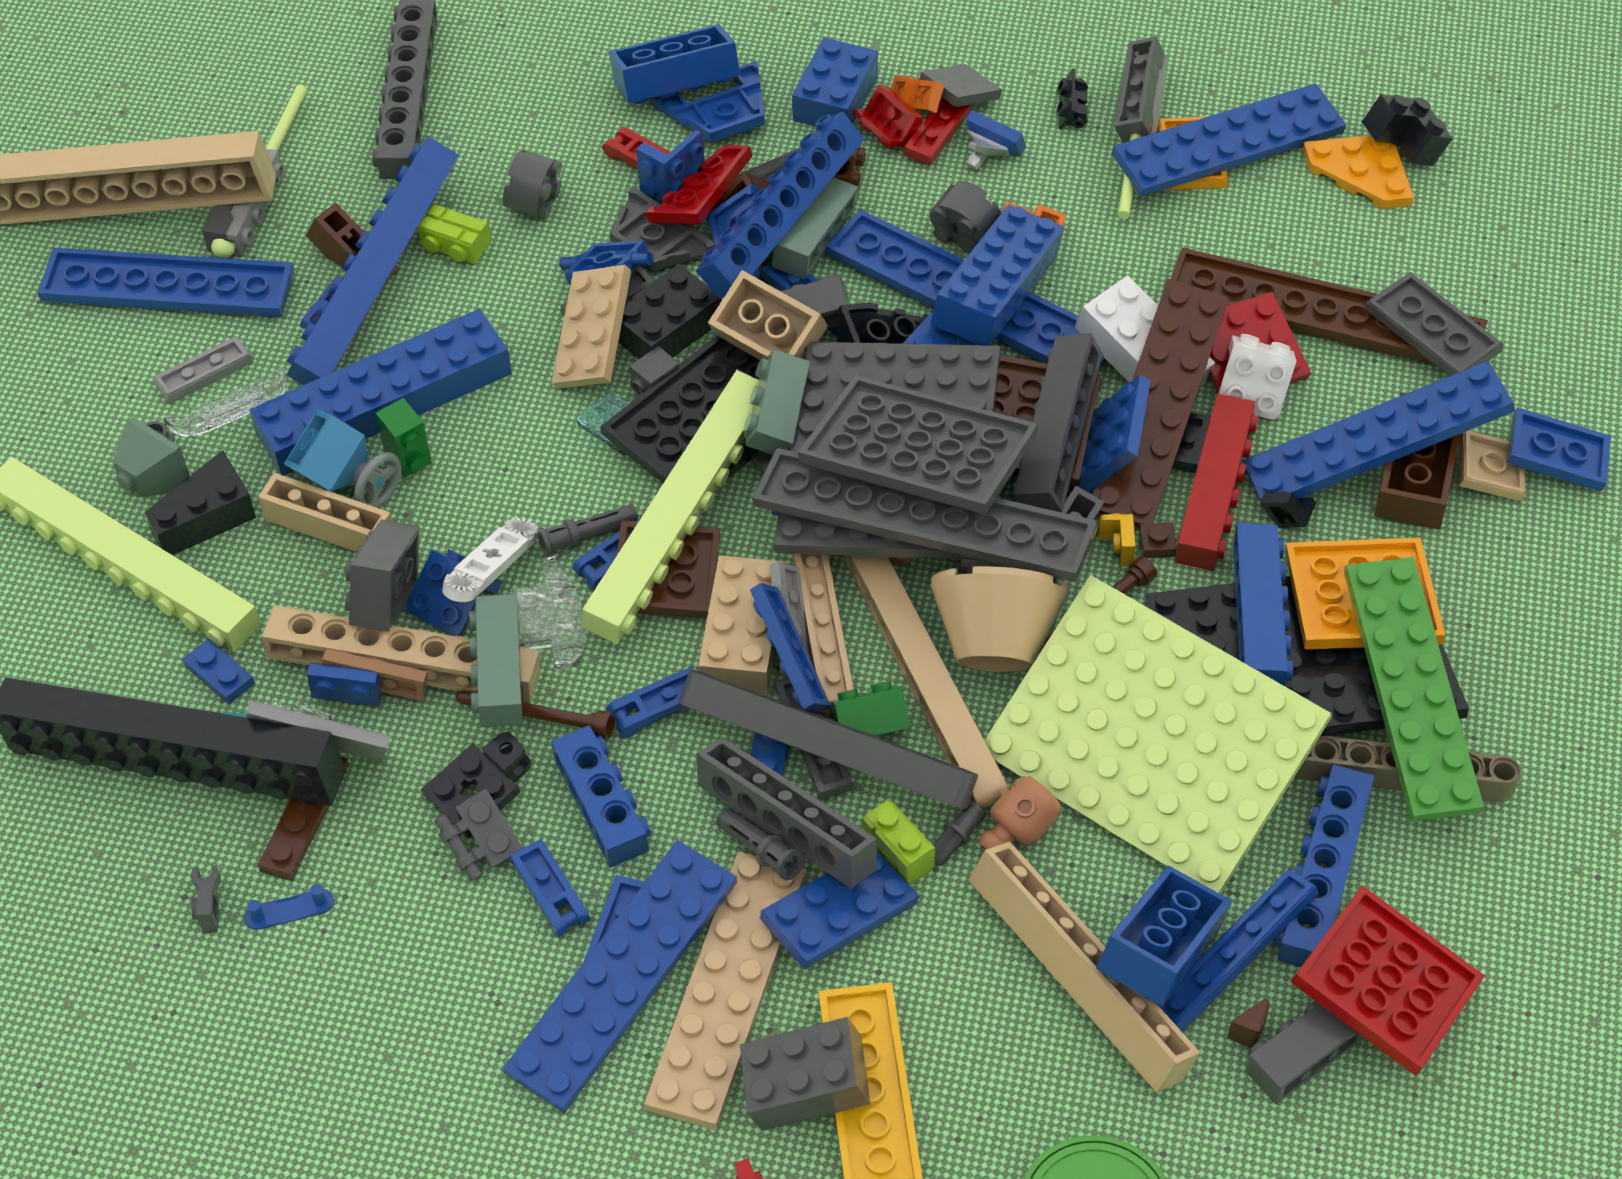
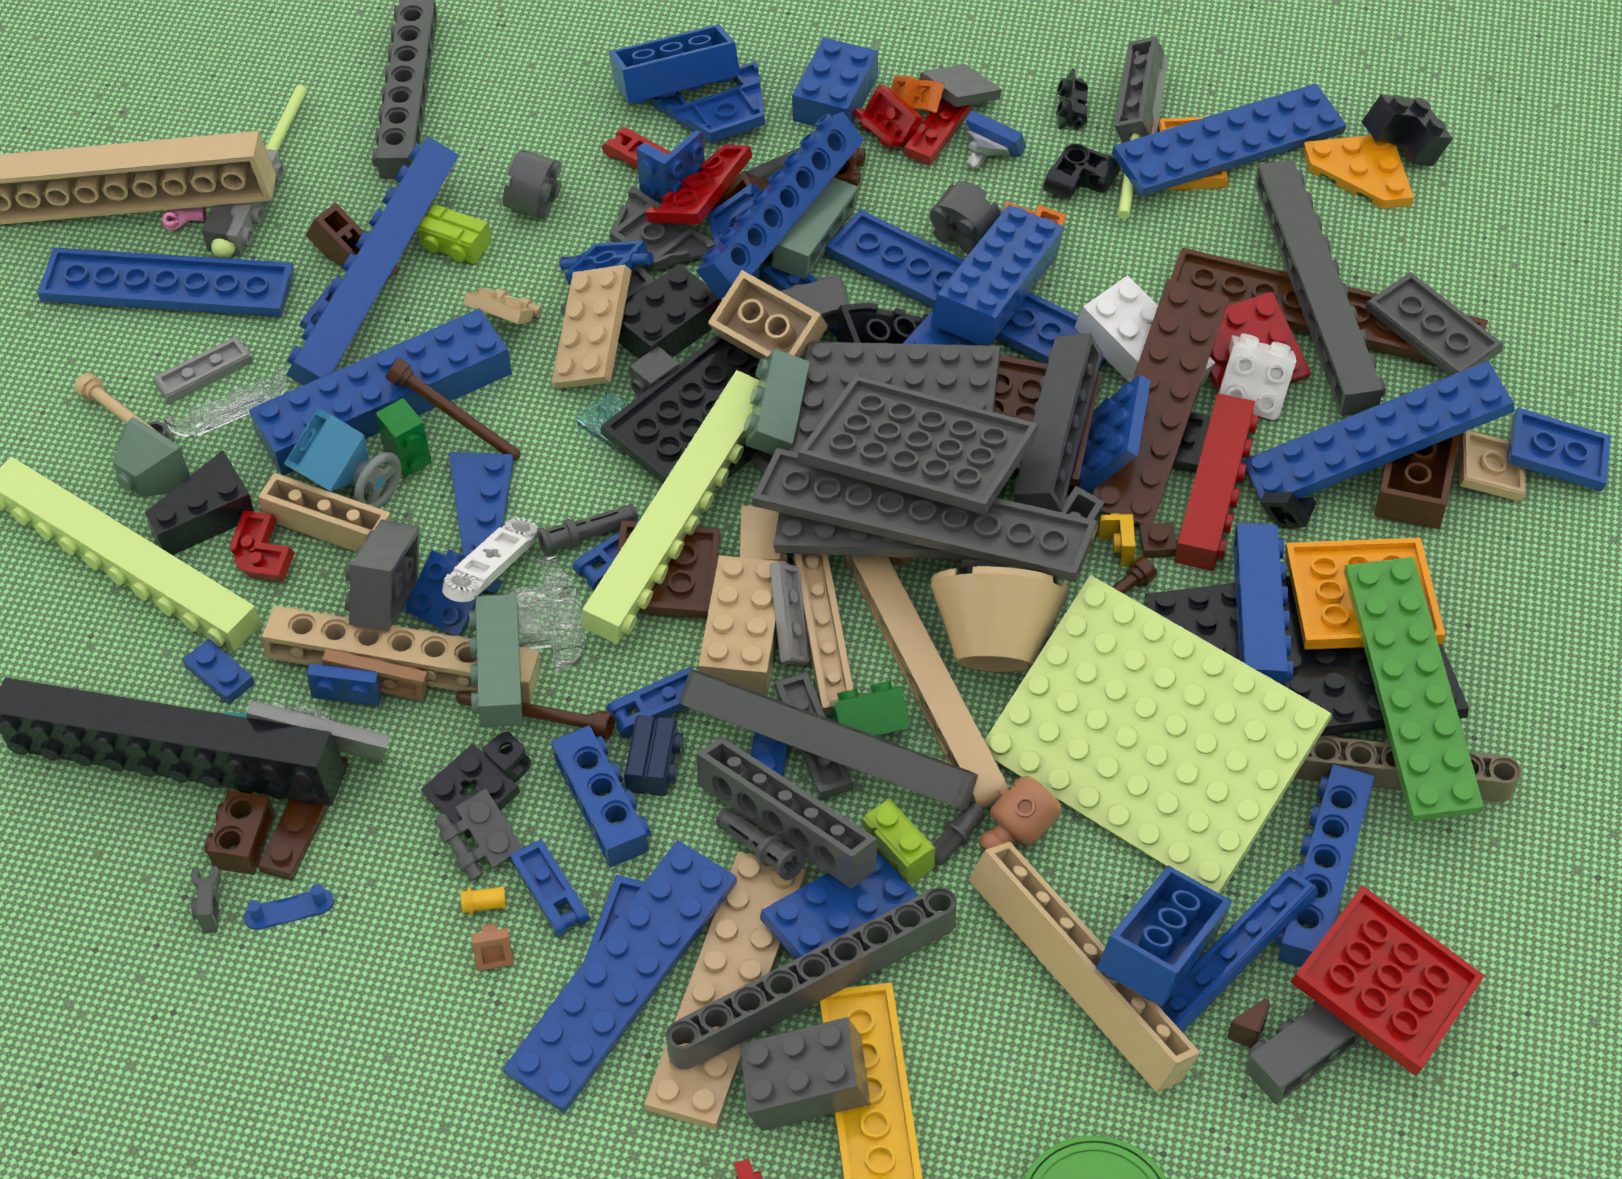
blue plate [750,583,831,713] -> none
none -> tan piece [75,373,162,435]
none -> bright pink arm [162,207,207,231]
none -> reddish brown brick [205,790,275,875]
none -> red plate [230,510,295,582]
none -> reddish brown piece [385,358,521,460]
none -> blue wing [449,452,514,557]
none -> yellow pin [460,886,506,916]
none -> tan plate [463,288,543,324]
none -> nougat tile [471,923,514,971]
none -> dark blue brick [624,715,684,796]
none -> dark grey beam [666,887,956,1069]
none -> tan brick [740,506,788,564]
none -> black piece [1043,143,1121,200]
none -> dark grey brick [1255,160,1385,416]

